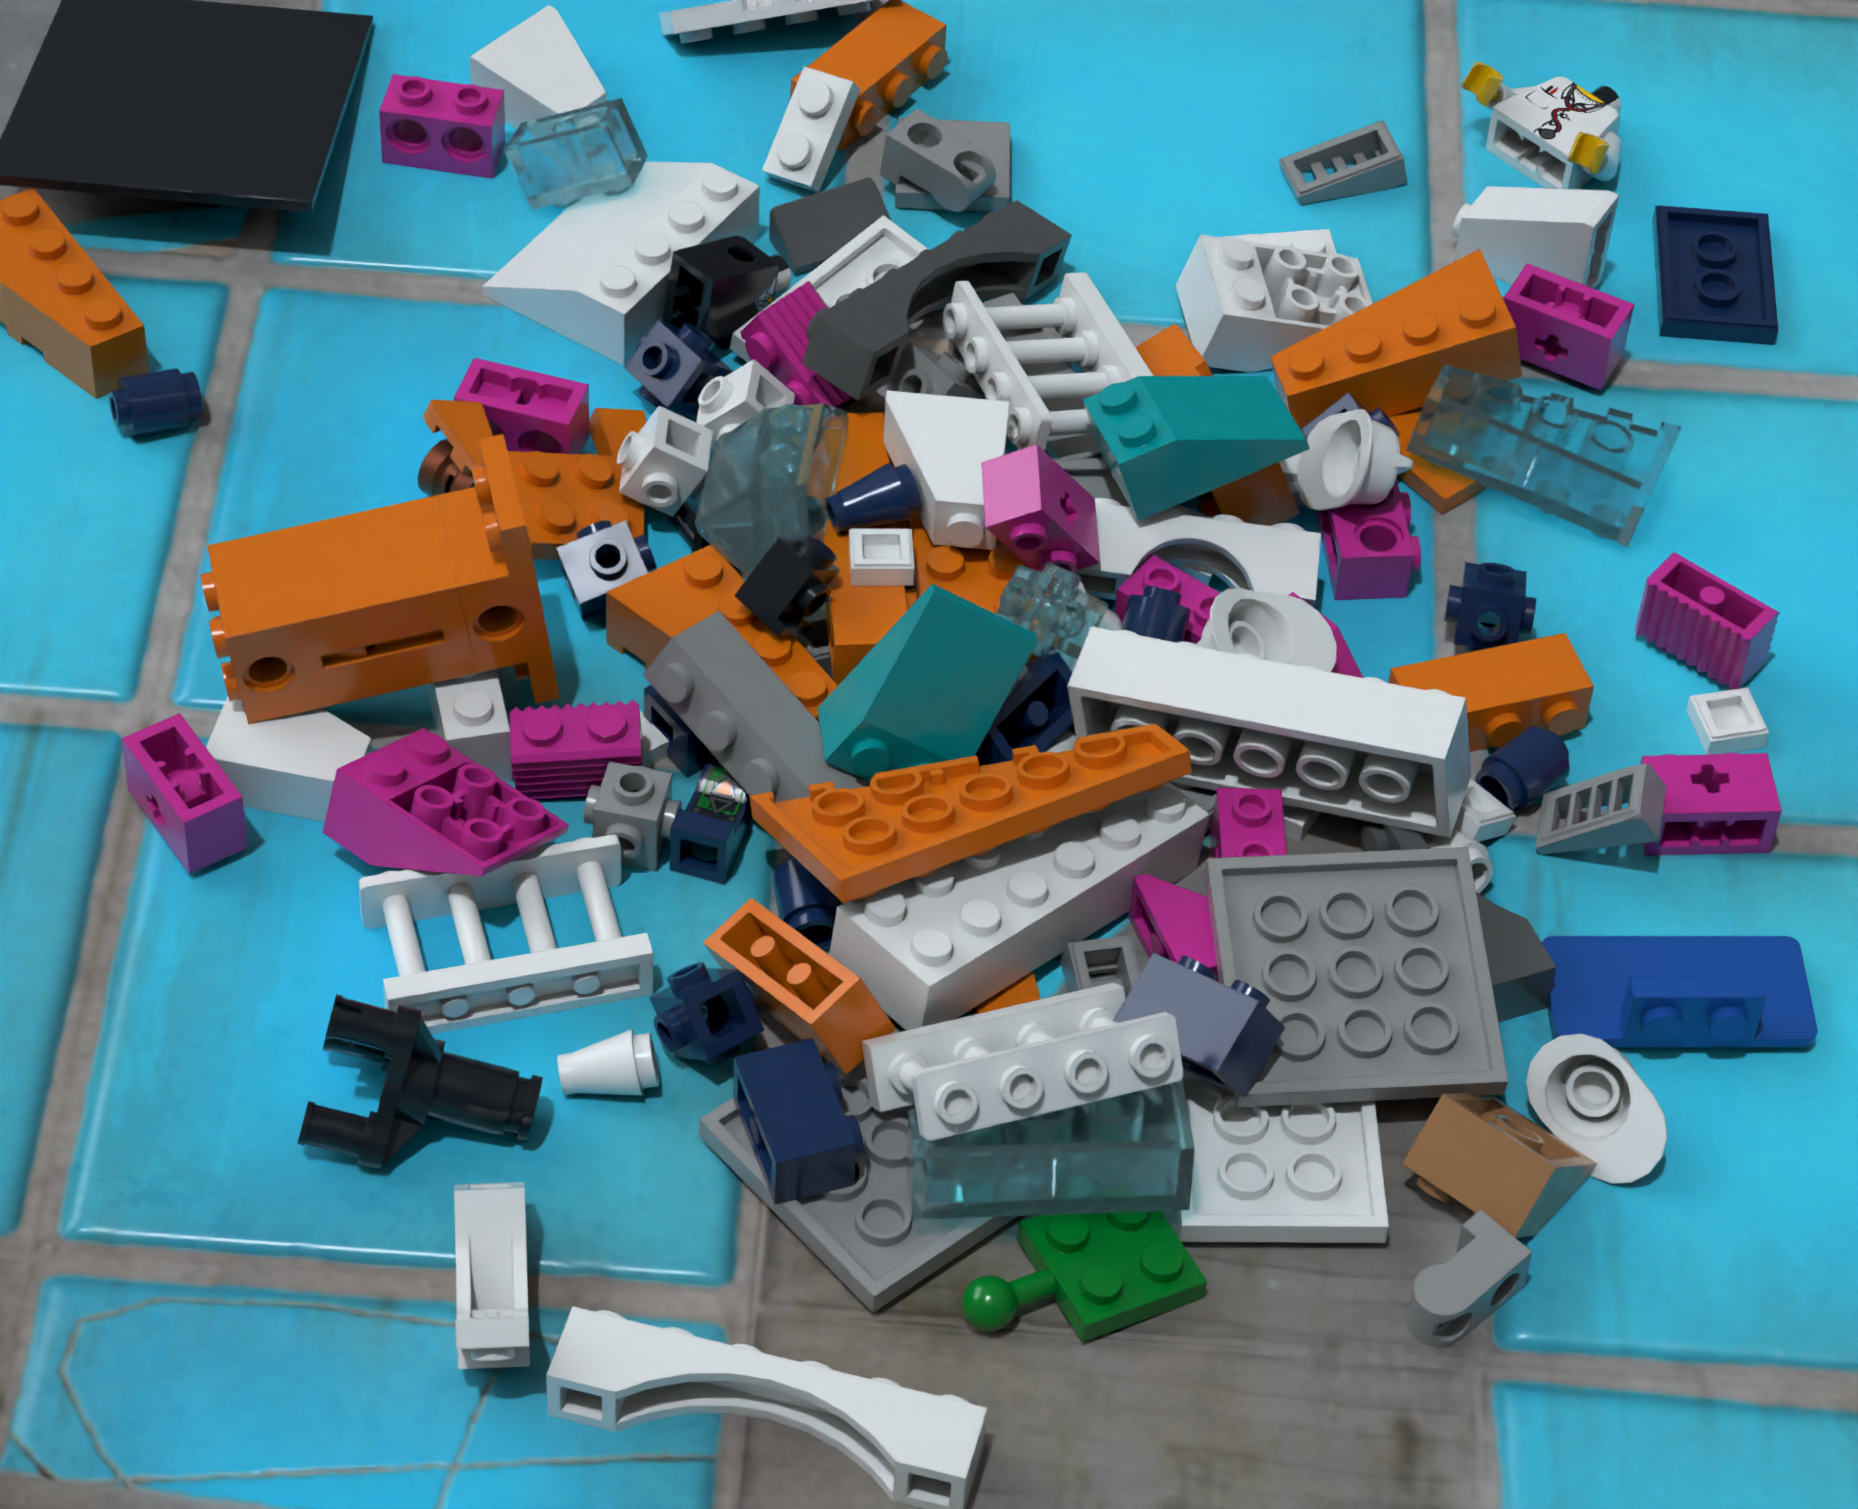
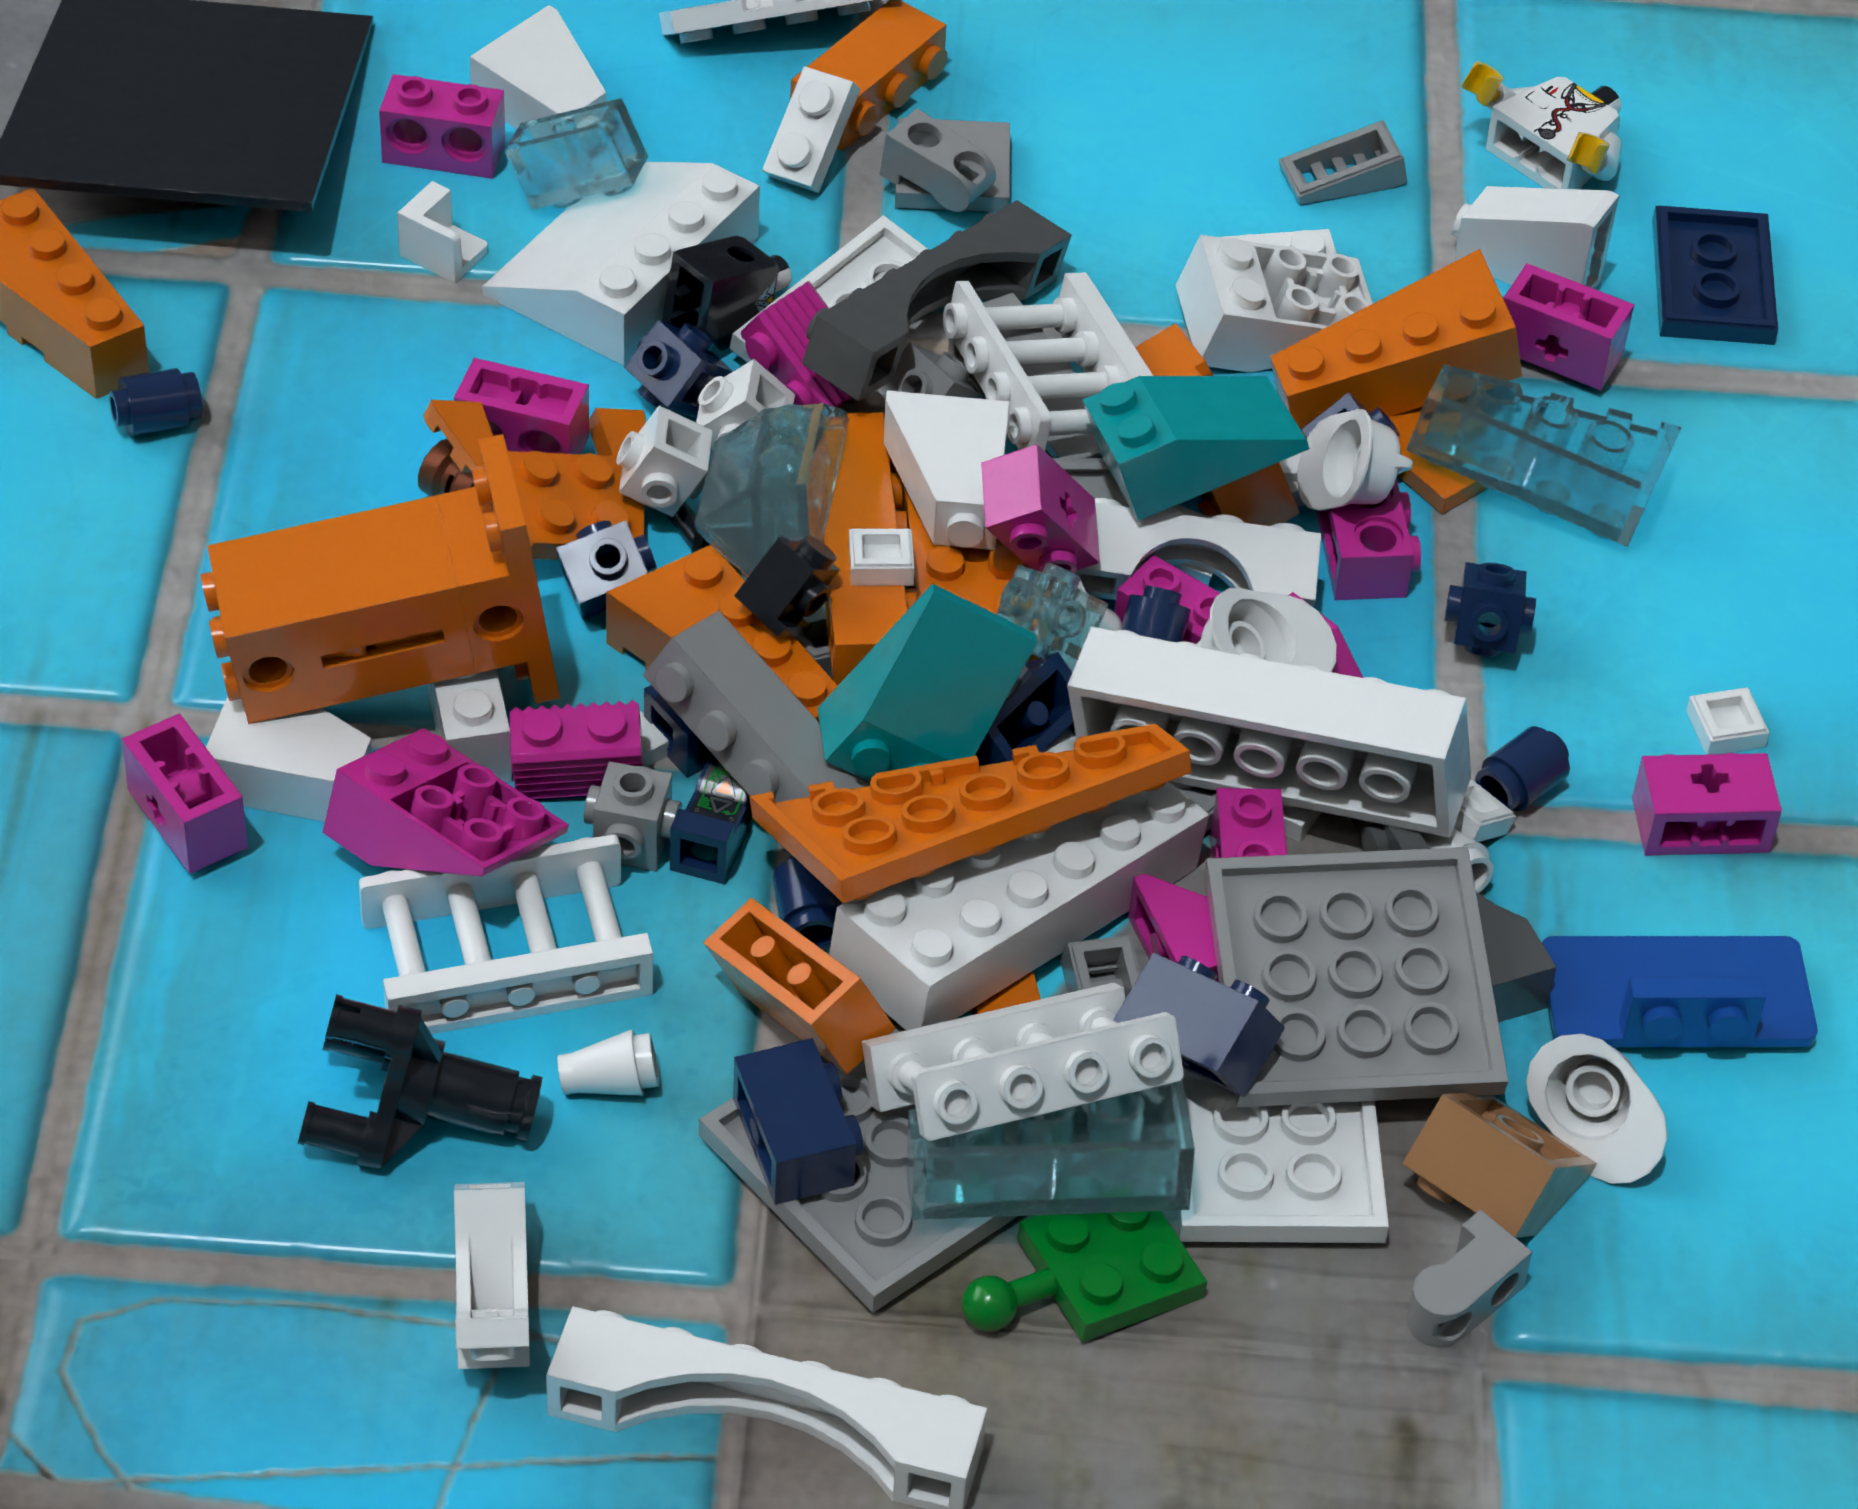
dark blue brick [649,962,764,1065] -> none
dark grey slope [769,177,891,275] -> none
dark blue cone [825,463,922,533] -> none
orange brick [1388,633,1594,752] -> none
light grey slope [1536,764,1666,855] -> none
dark pink brick [1635,552,1780,690] -> none
none -> white panel [397,181,488,283]

